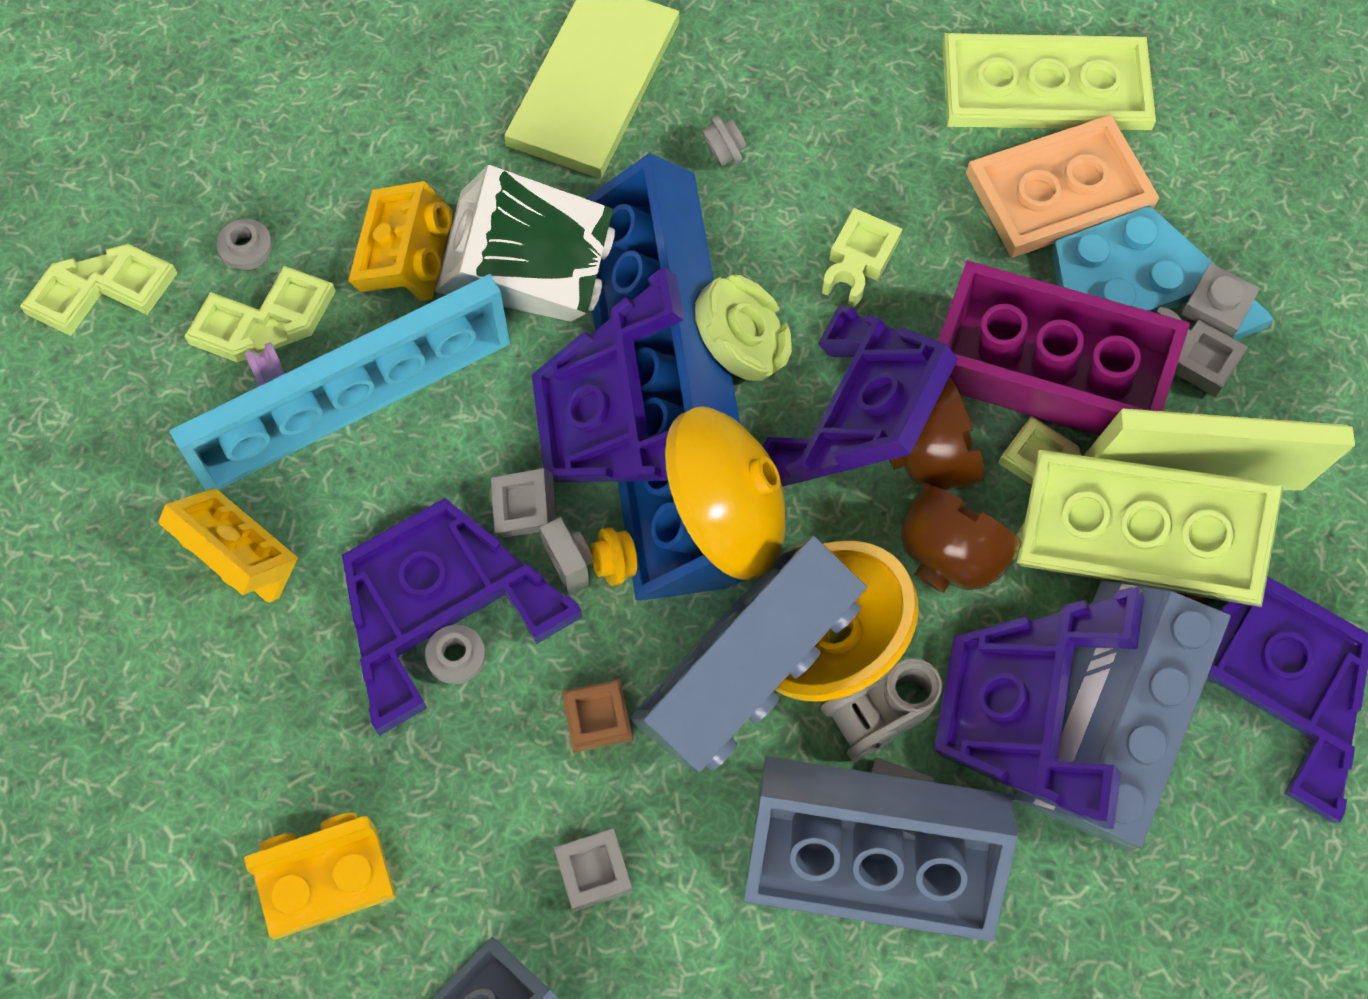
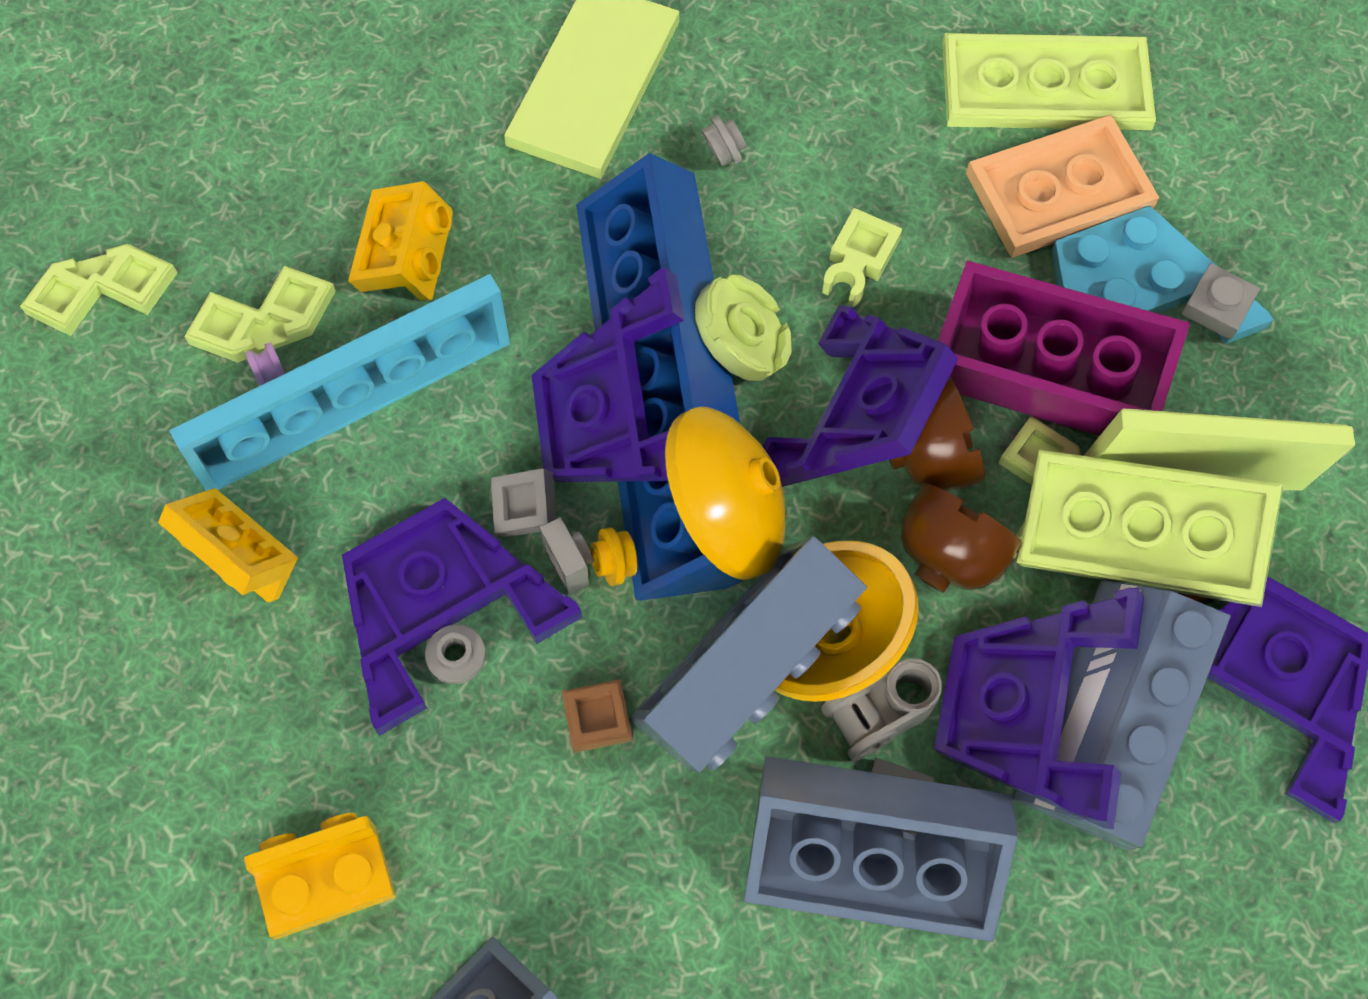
light grey plate [216,219,272,270] -> none
slope [434,165,615,322] -> none
light grey plate [554,828,633,912] -> none
light grey plate [1156,307,1248,398] -> none

